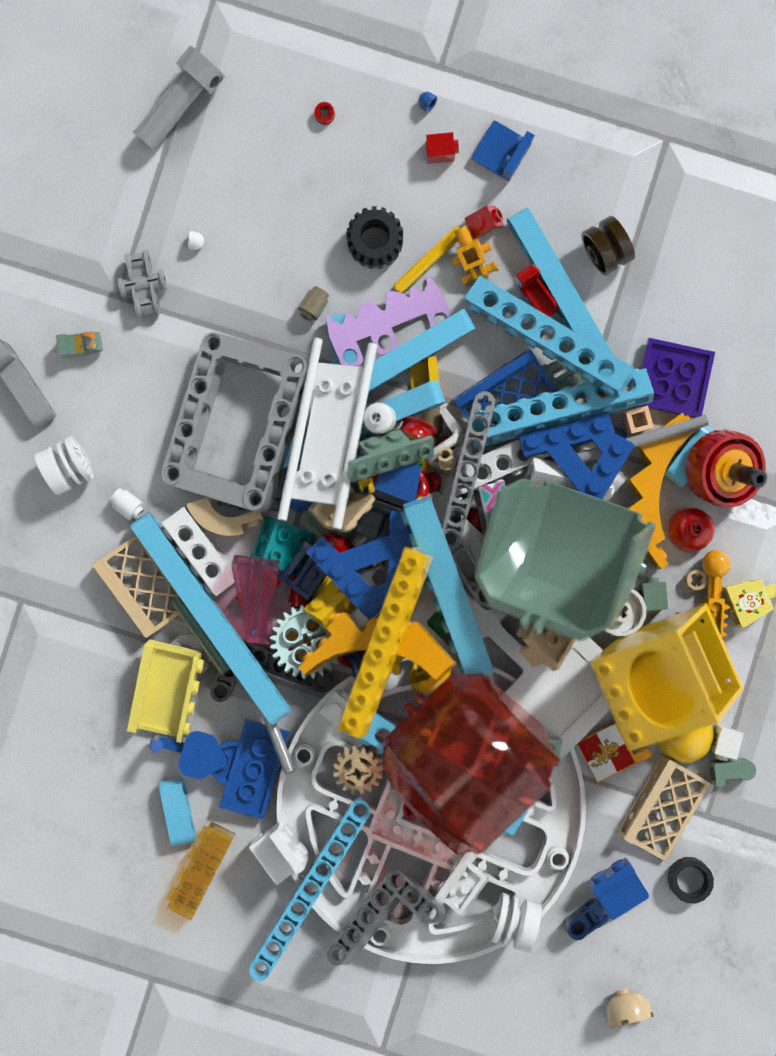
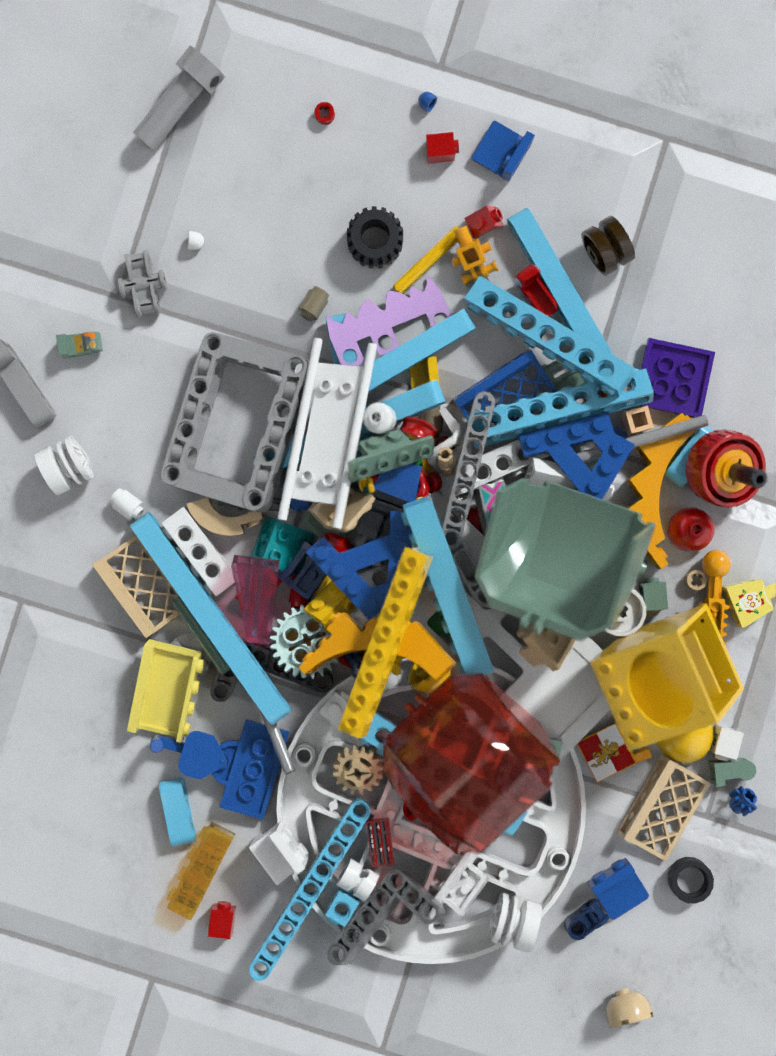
none -> red brick [208,901,236,940]
none -> medium azure brick [325,887,360,927]
none -> white wheel [336,858,379,902]
none -> tile [366,817,395,868]
none -> blue gear [729,786,757,817]

